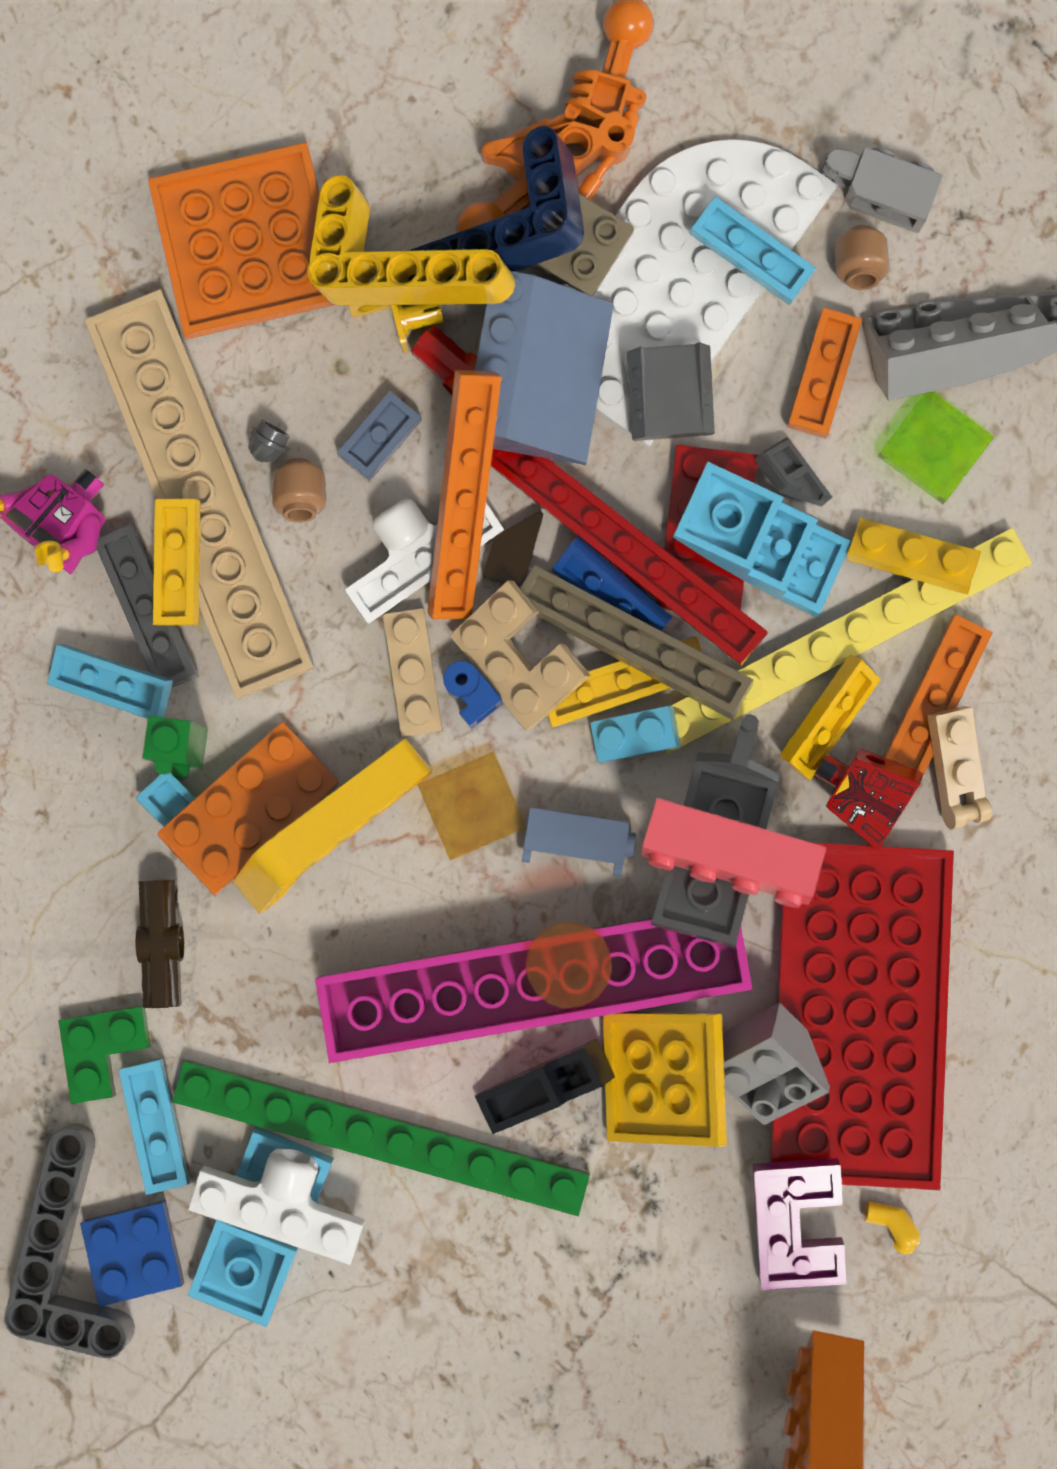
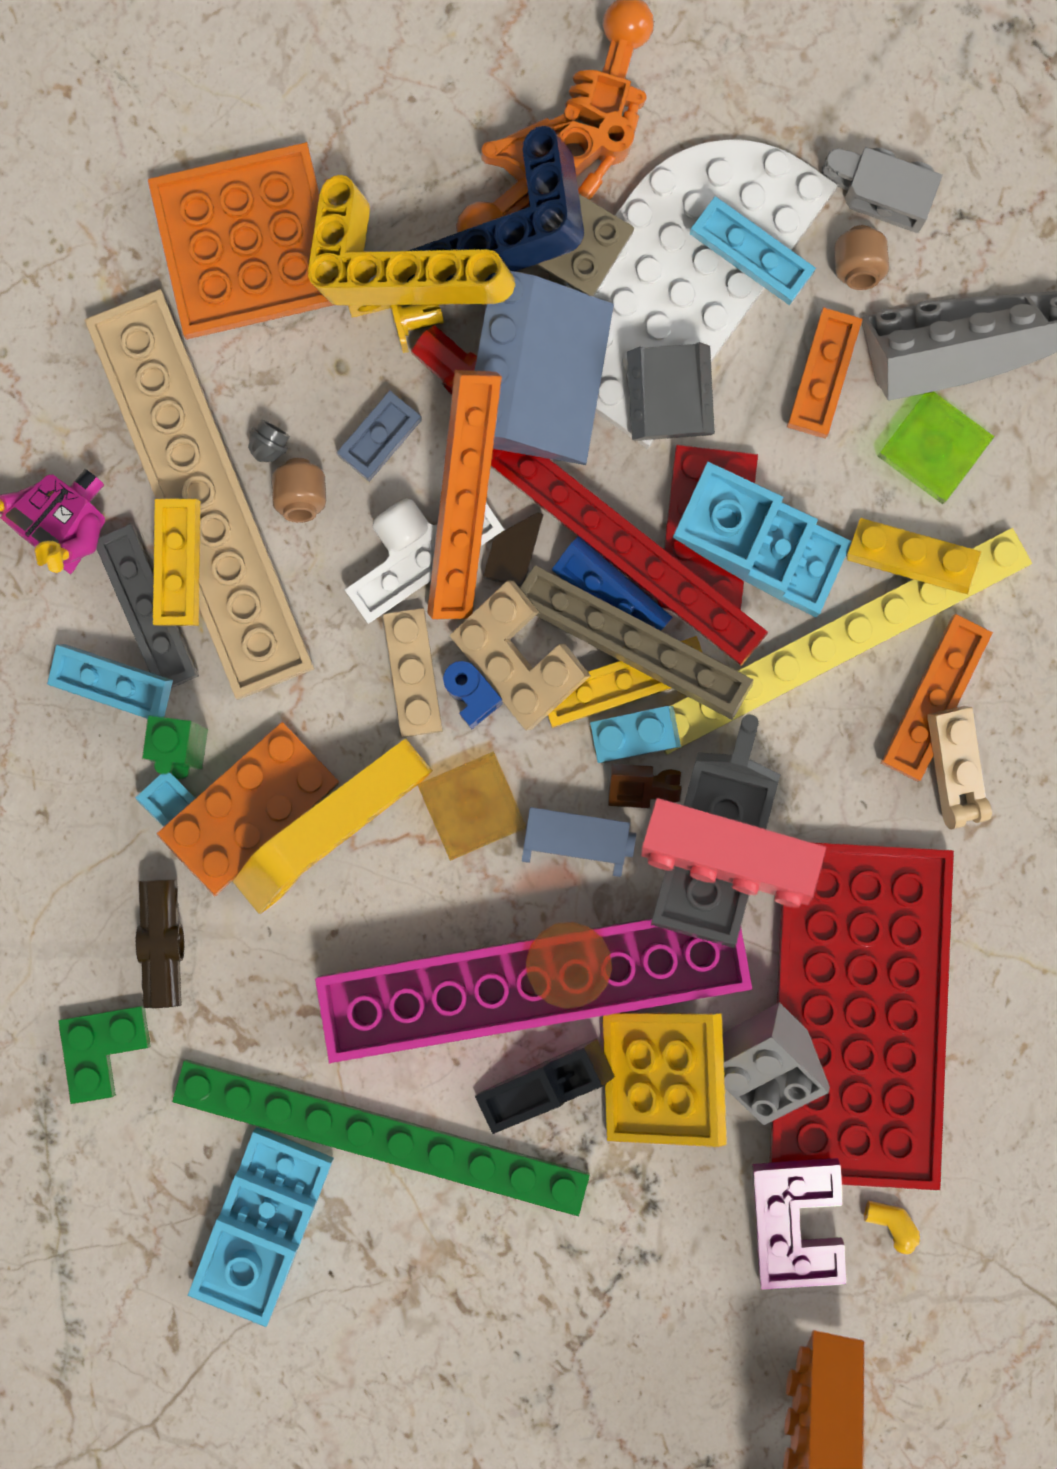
dark grey beam [4,1124,135,1358] -> none
blue plate [80,1200,185,1307] -> none
medium azure plate [119,1058,190,1195] -> none
white plate [188,1148,365,1265] -> none
dark grey tile [754,437,833,507] -> none
yellow plate [779,654,881,781] -> none
red torso [814,749,923,850] -> none
none -> reddish brown plate [608,764,682,809]

